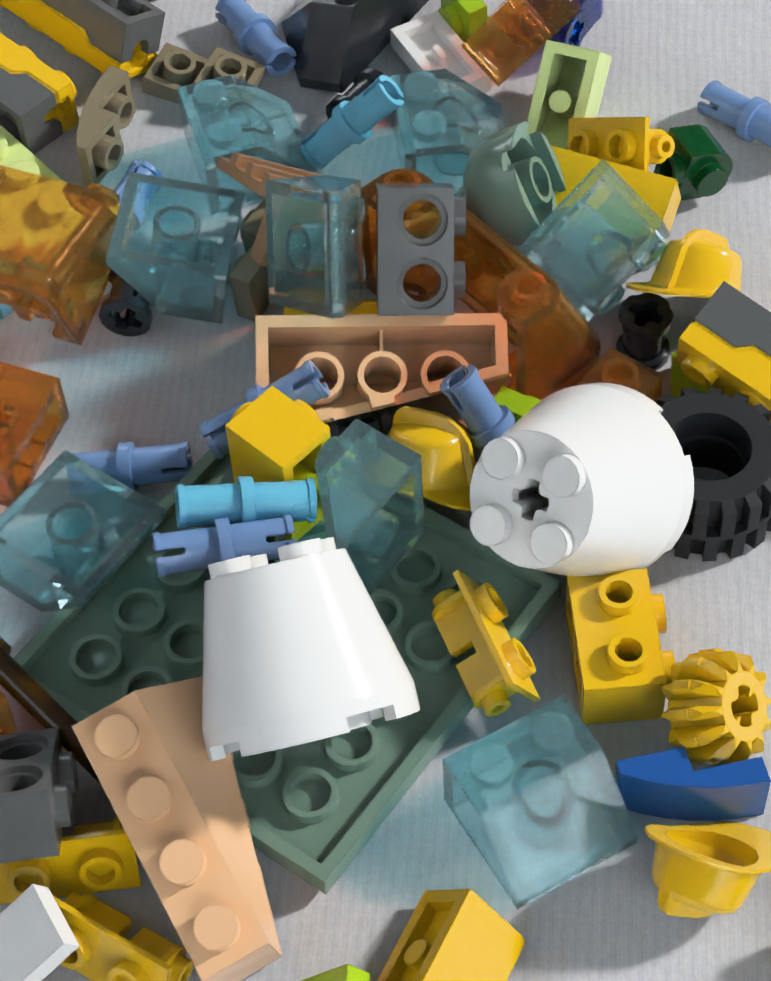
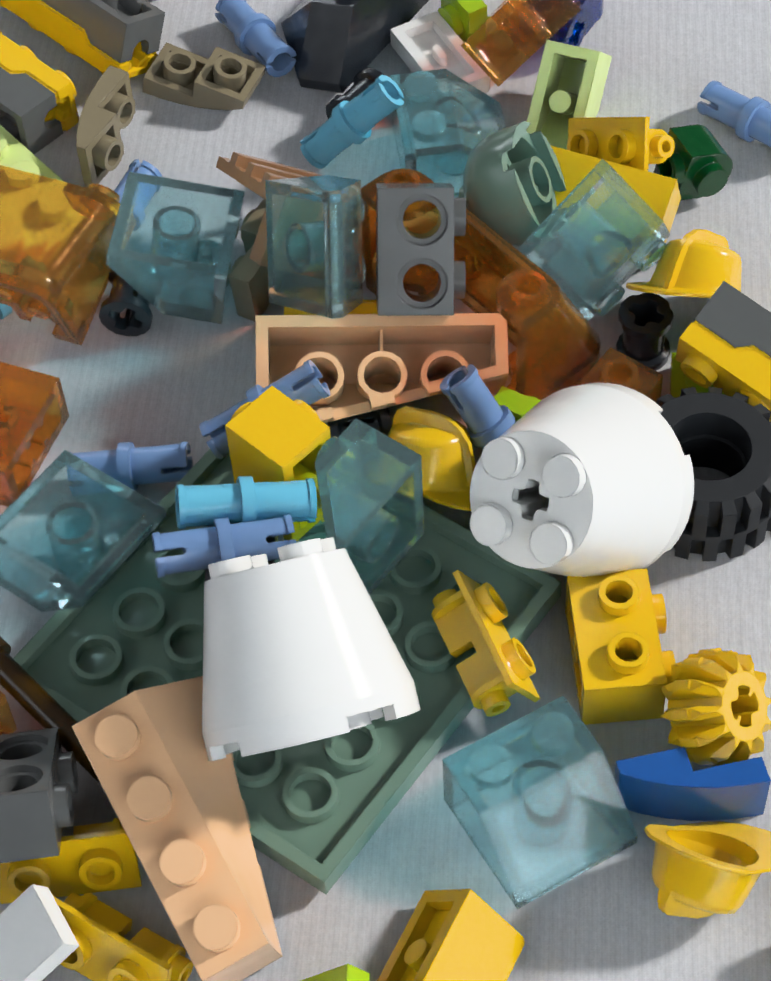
clear light blue slope [177,75,318,212] -> none

